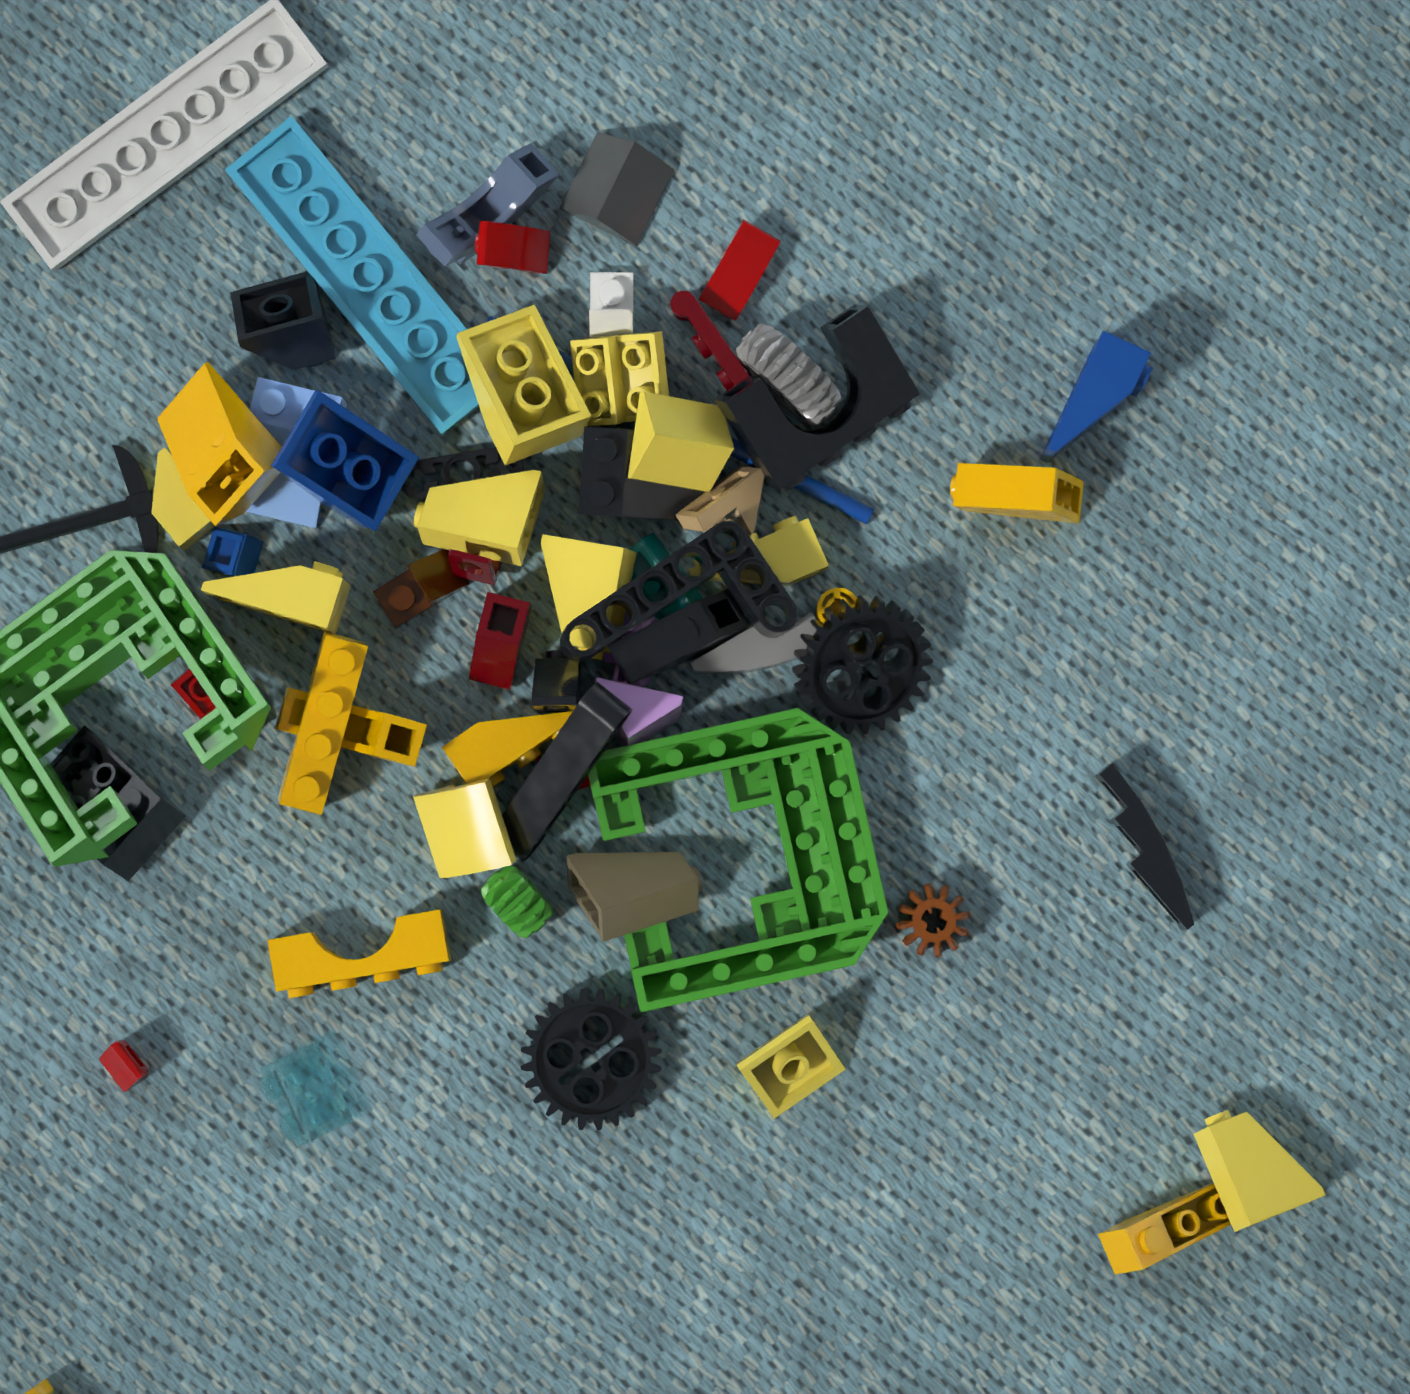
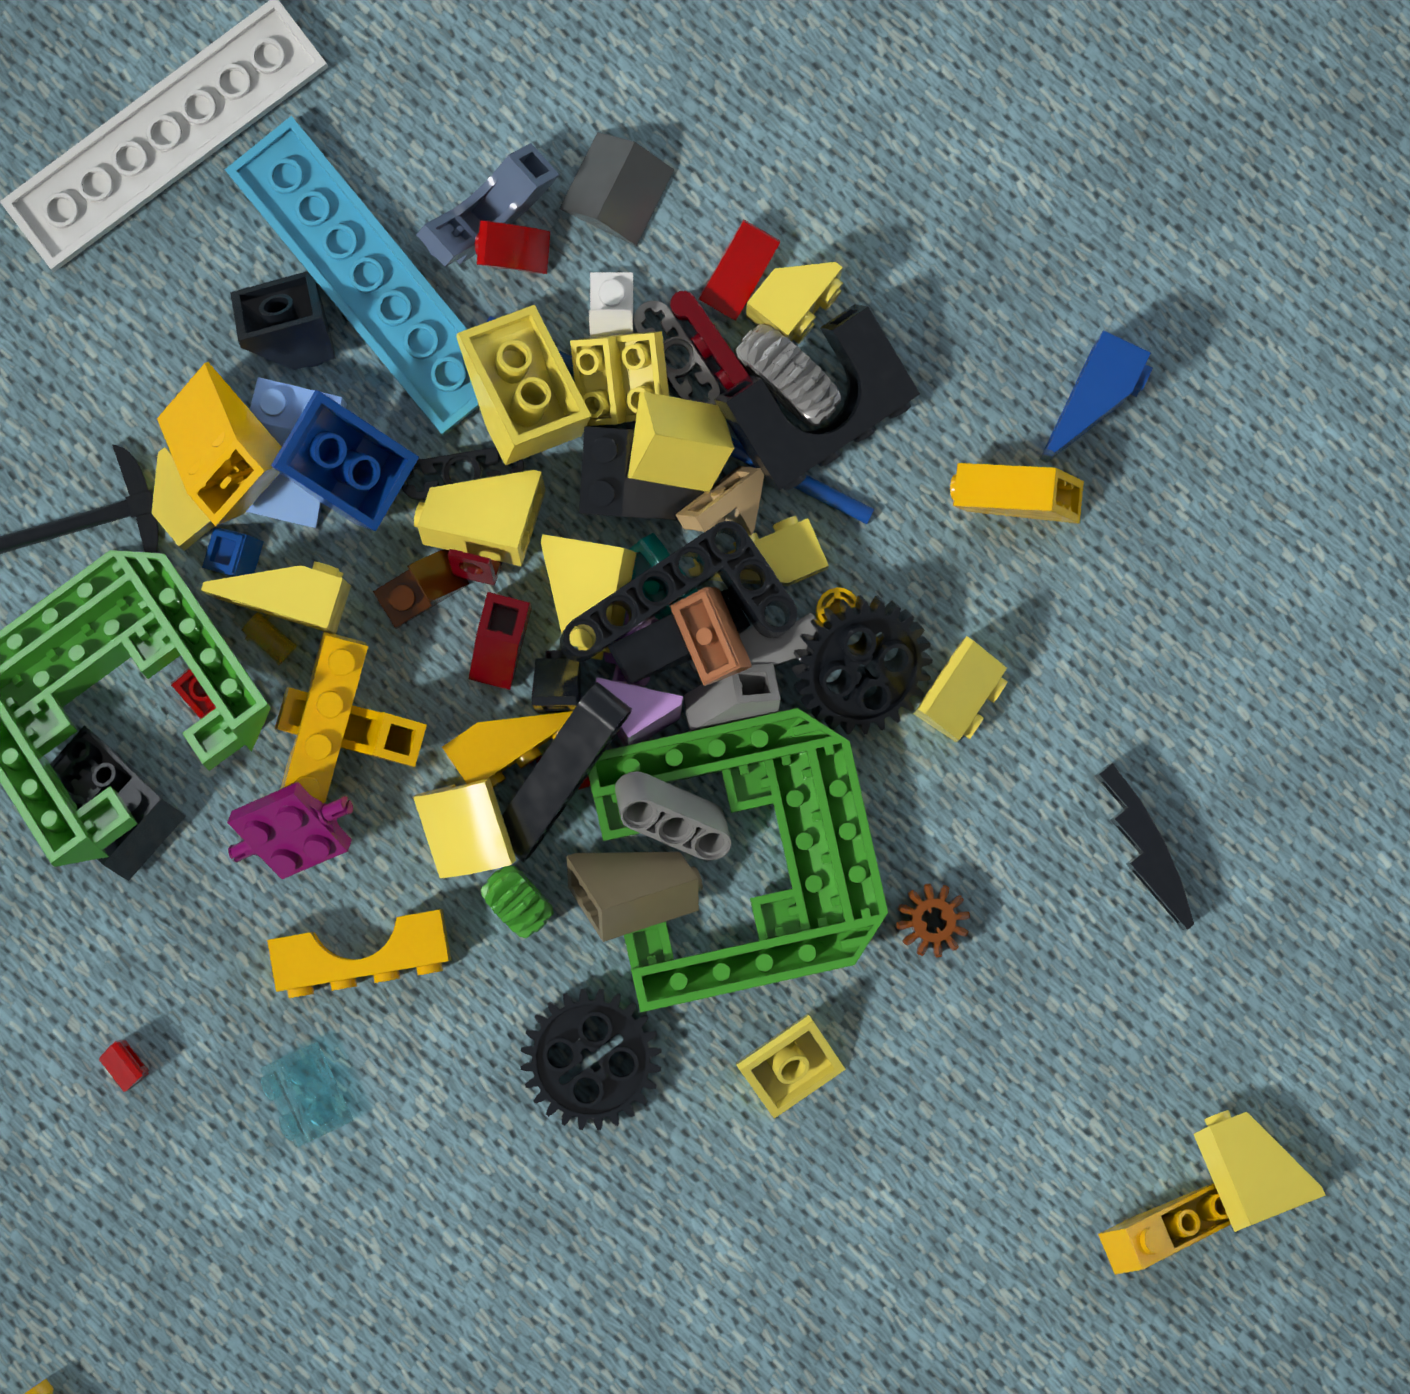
none -> magenta plate [227,782,353,879]
none -> clear yellow pin [241,611,298,666]
none -> light grey beam [615,772,731,861]
none -> light grey beam [634,301,720,405]
none -> nougat slope [670,587,752,686]
none -> light grey slope [684,663,781,732]
none -> light yellow slope [746,262,843,344]
none -> light yellow slope [913,636,1008,743]

